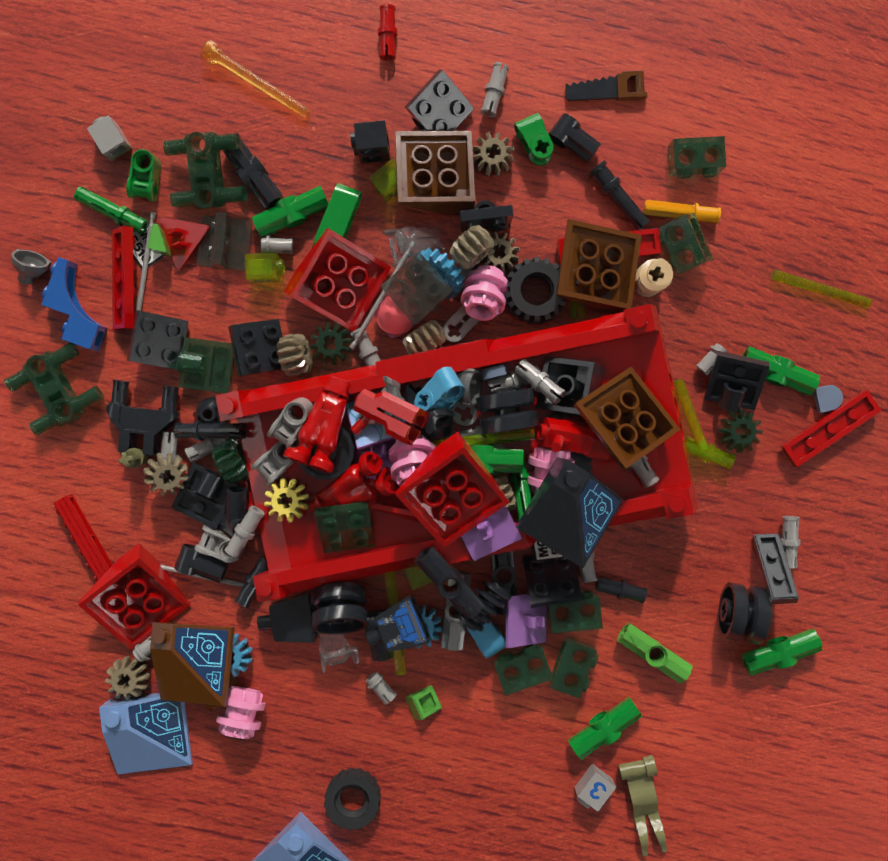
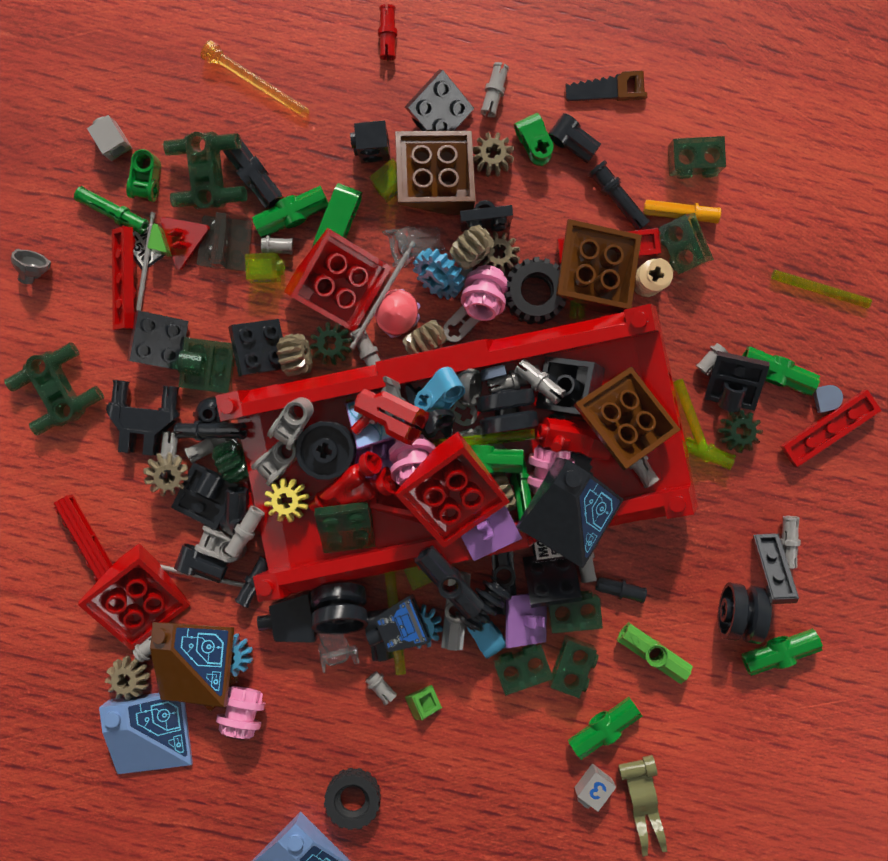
blue arch [41,257,107,351] -> none
olive axle [118,448,150,468] -> none
red piece [283,376,350,474] -> none
clear smoke bracket [382,252,453,325] -> none

